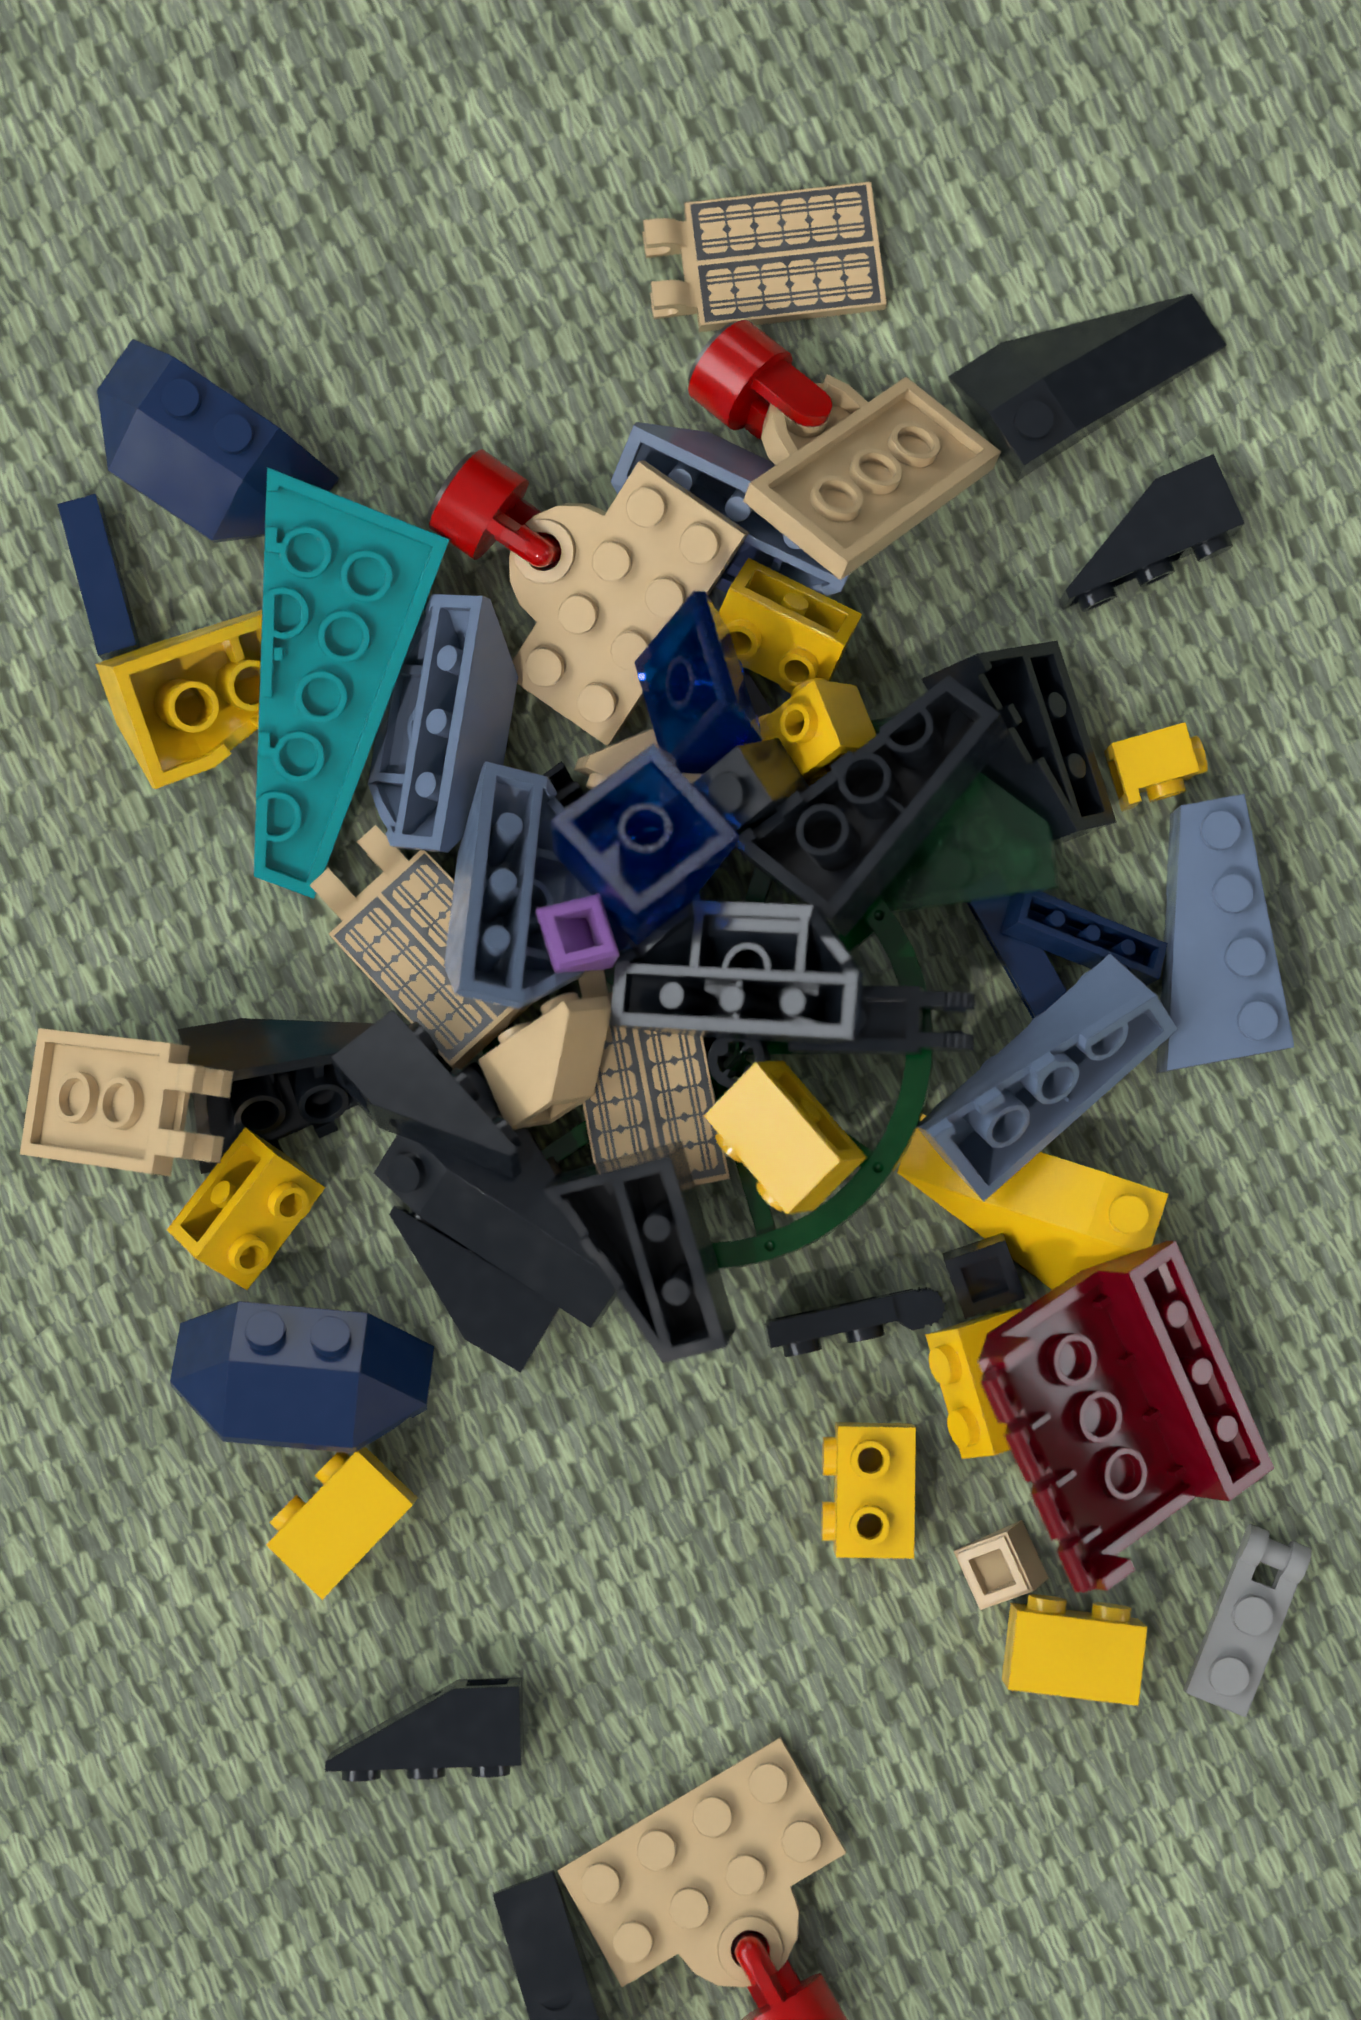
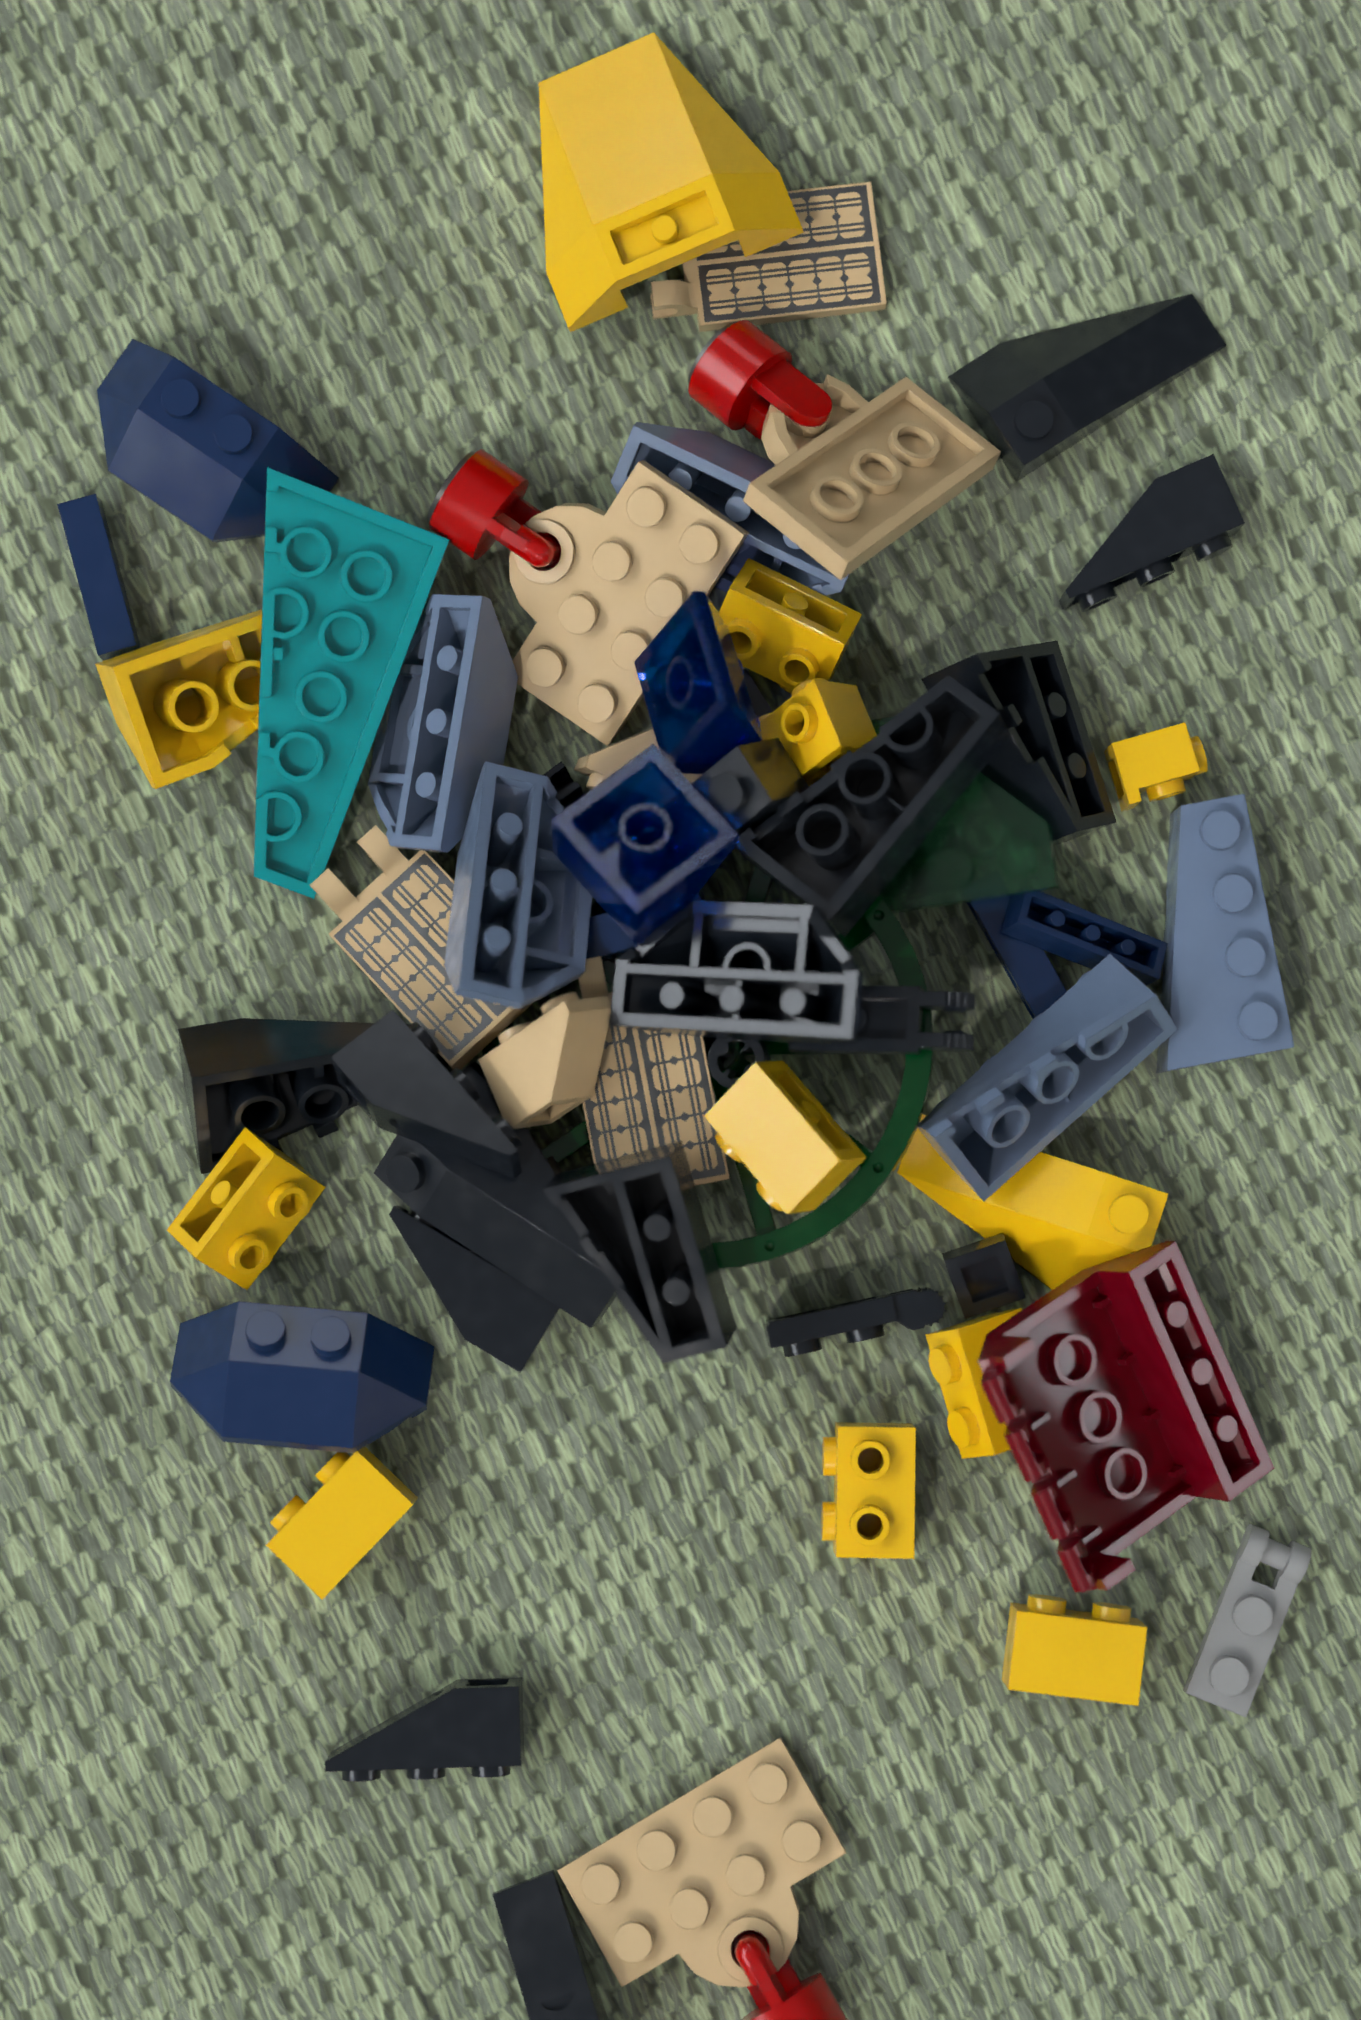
tan tile [20,1028,233,1176] -> none
medium lavender slope [536,894,619,973] -> none
tan slope [953,1520,1049,1610] -> none
none -> yellow wedge [539,32,804,332]

